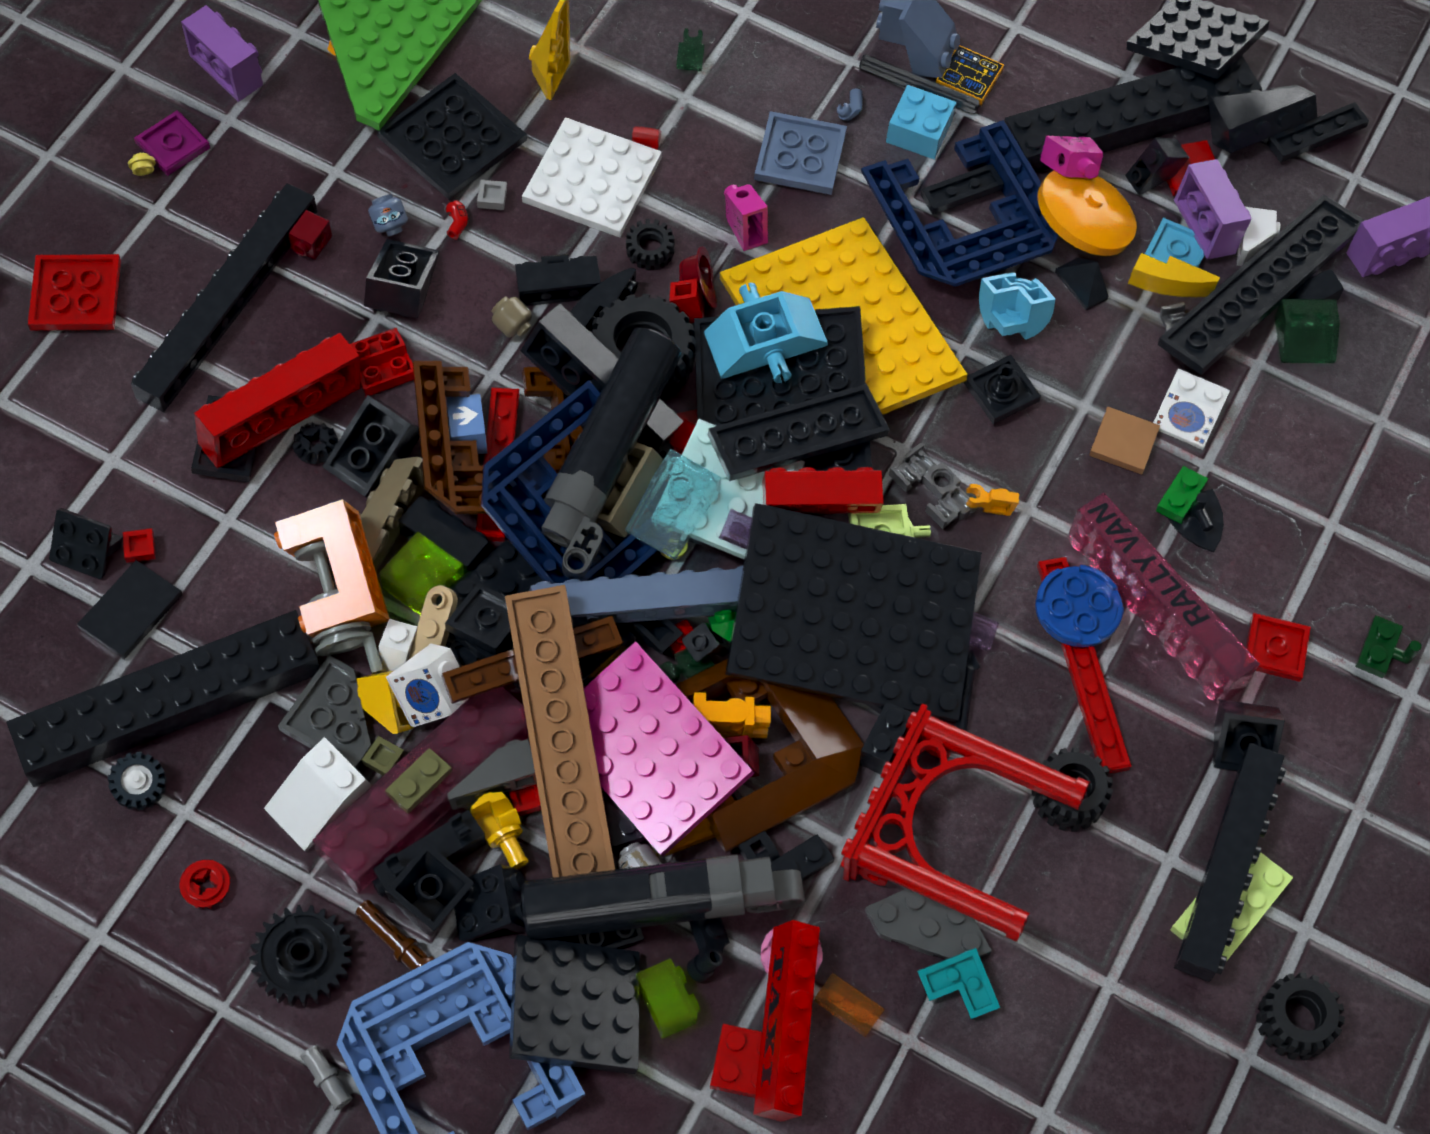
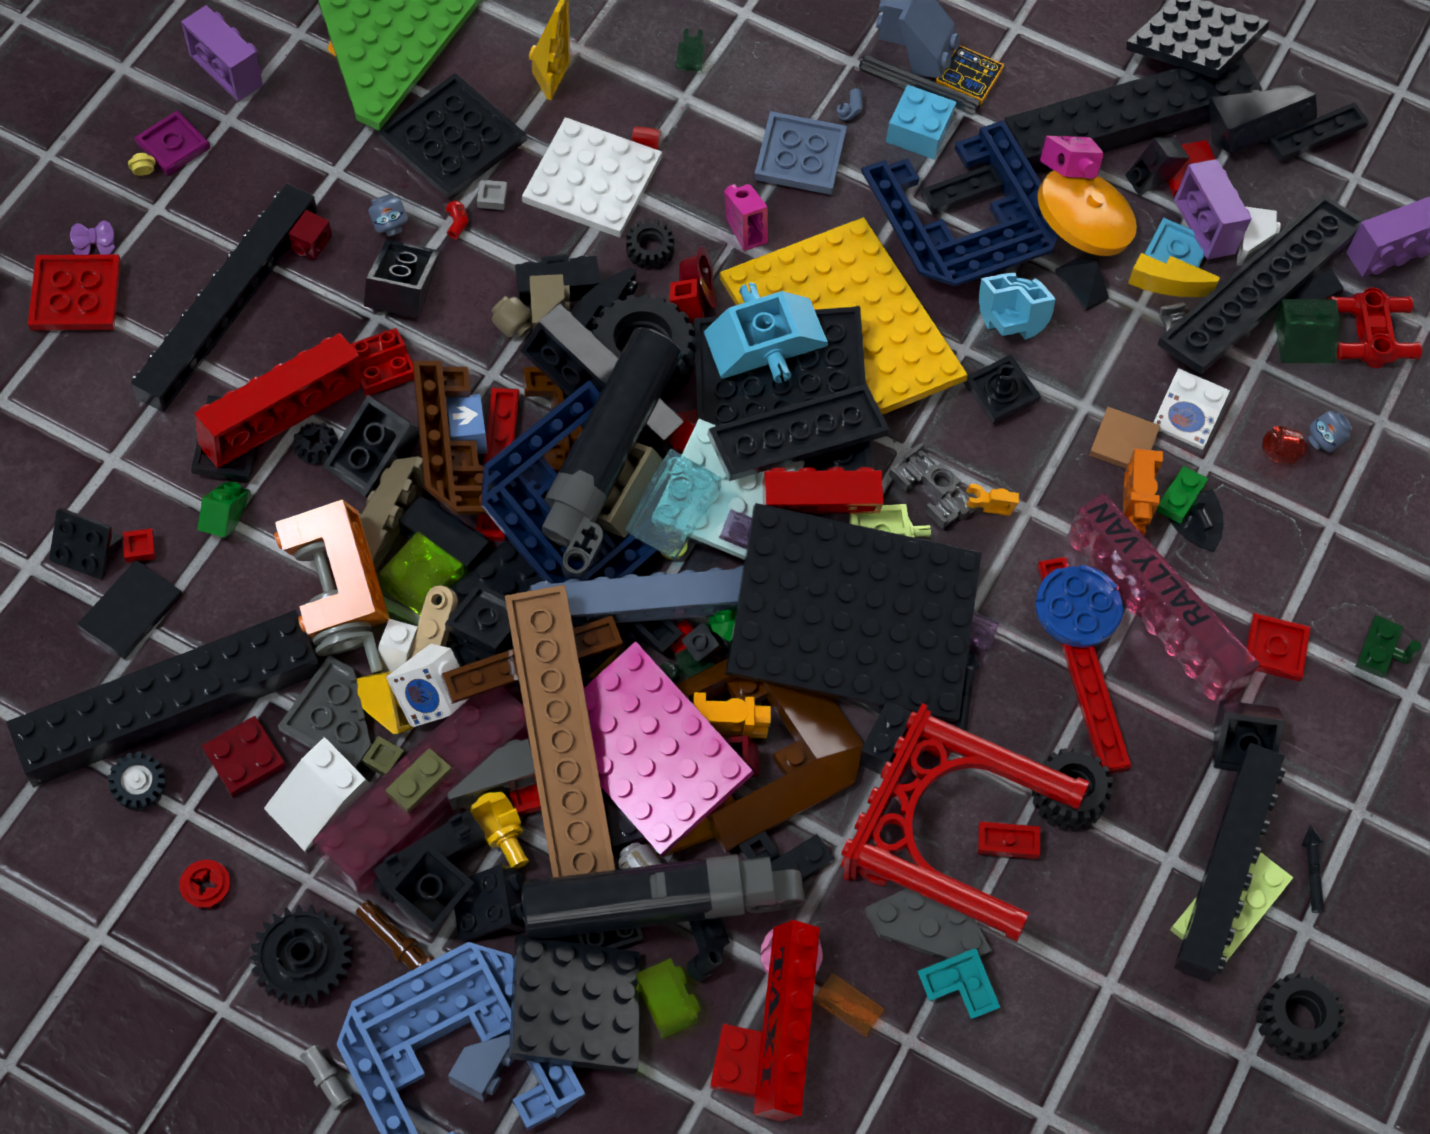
none -> medium lavender piece [70,220,115,255]
none -> green slope [197,482,250,538]
none -> dark red plate [201,716,286,798]
none -> sand blue slope [448,1034,514,1102]
none -> dark tan slope [530,274,570,329]
none -> red plate [977,821,1040,859]
none -> orange hips [1121,448,1163,537]
none -> clear red head [1262,426,1307,465]
none -> black piece [1301,825,1324,913]
none -> sand blue head [1308,411,1352,452]
none -> red piece [1328,287,1422,368]

